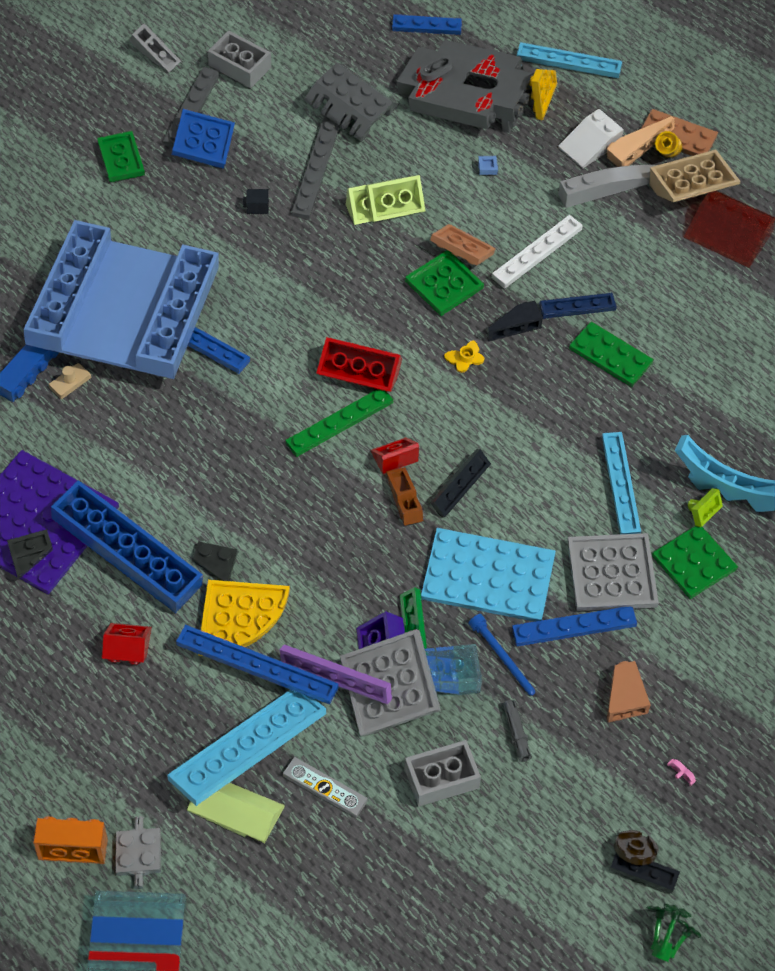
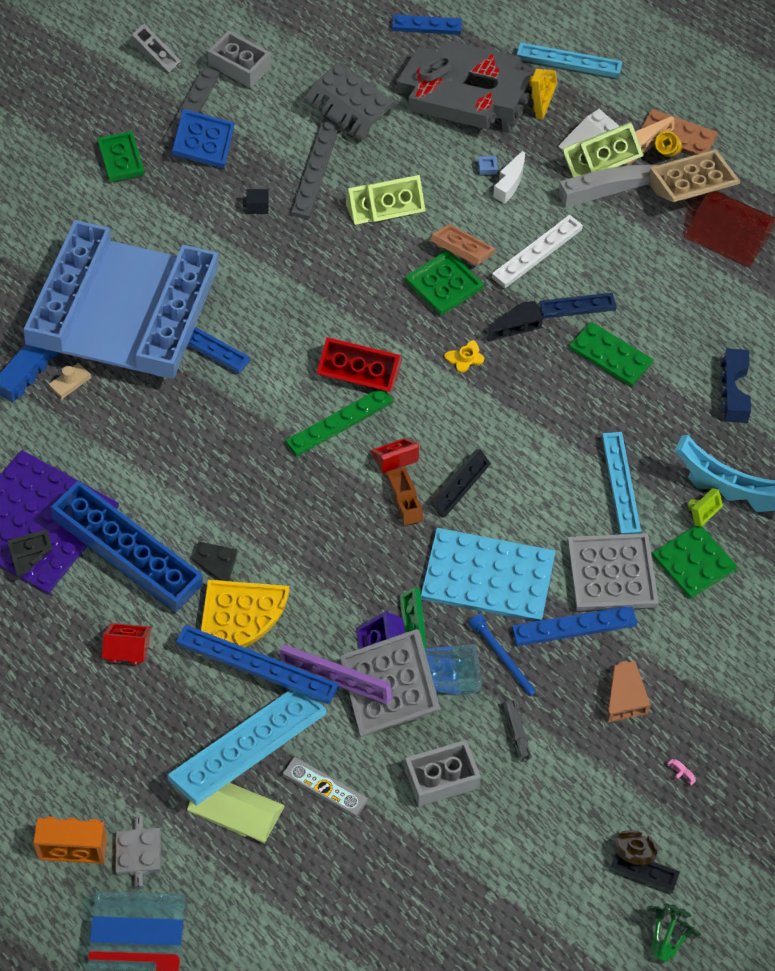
none -> white slope [493,151,525,204]
none -> yellowish green slope [562,122,643,178]
none -> dark blue arch [720,348,751,423]

